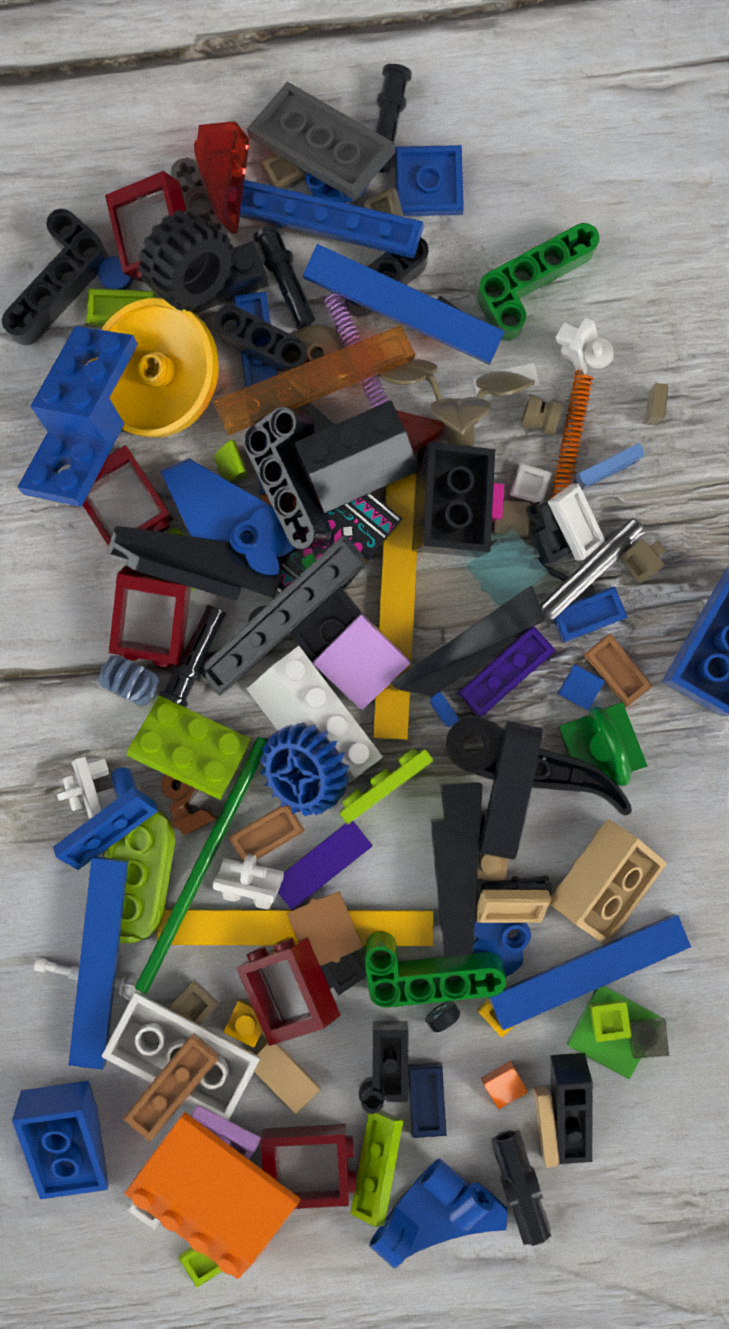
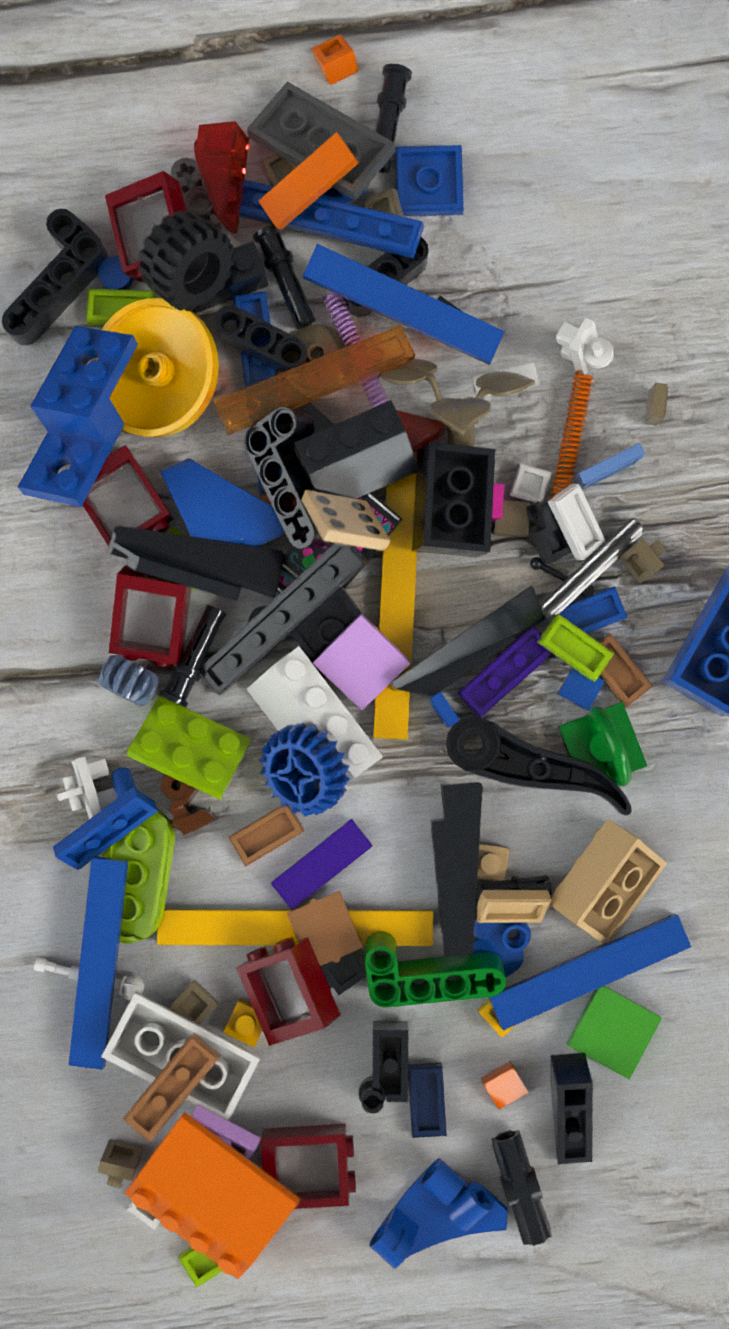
blue slope [12,1080,109,1200] -> none
green piece [135,736,268,994] -> none
white hips [213,854,284,910] -> none
lime slope [214,439,248,483] -> none
blue plate [229,507,296,576] -> none
tan tile [254,1042,321,1114] -> none
lime plate [339,747,434,825] -> none
lime plate [350,1110,403,1228] -> none
black tile [425,1001,461,1032] -> none
clear light blue piece [467,529,548,607] -> none
green beam [477,223,600,341] -> none
black beam [479,721,543,860] -> none
dark tan wheel [521,394,563,436] -> none
tan tile [533,1086,559,1168] -> none
lime plate [589,999,631,1042] -> none
clear smoke plate [629,1017,669,1059] -> none
none -> dark tan tile [98,1139,143,1188]
none -> orange tile [258,132,359,230]
none -> tan tile [301,490,390,551]
none -> orange slope [311,34,358,85]
none -> lime tile [537,614,614,682]

